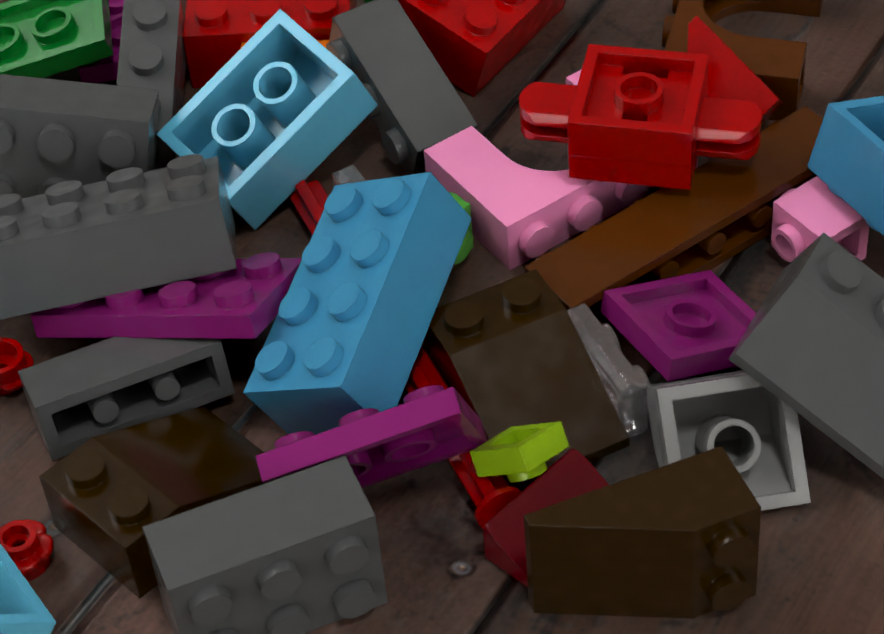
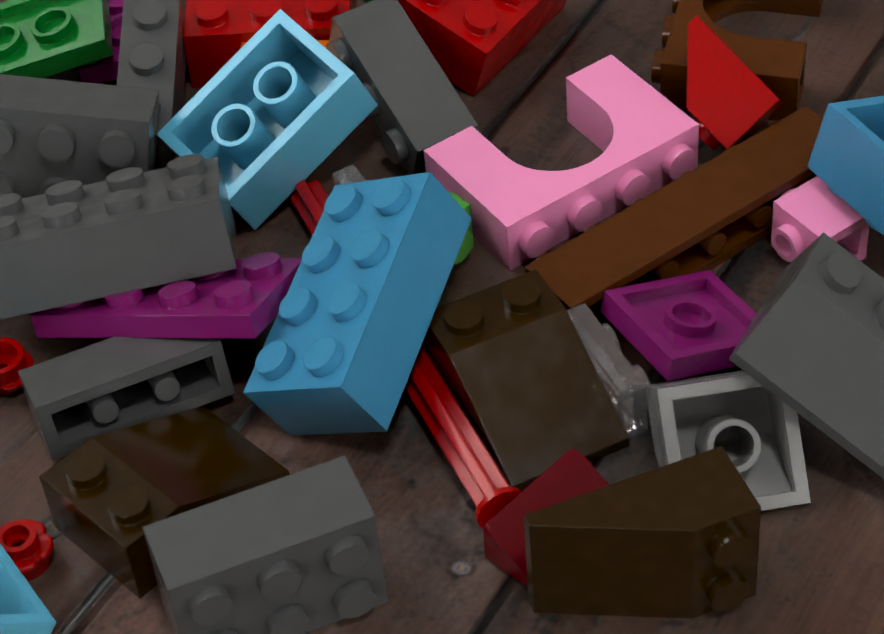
magenta plate [255,385,488,488] -> none
lime plate [470,421,569,482] -> none
red brick [519,44,762,190] -> none

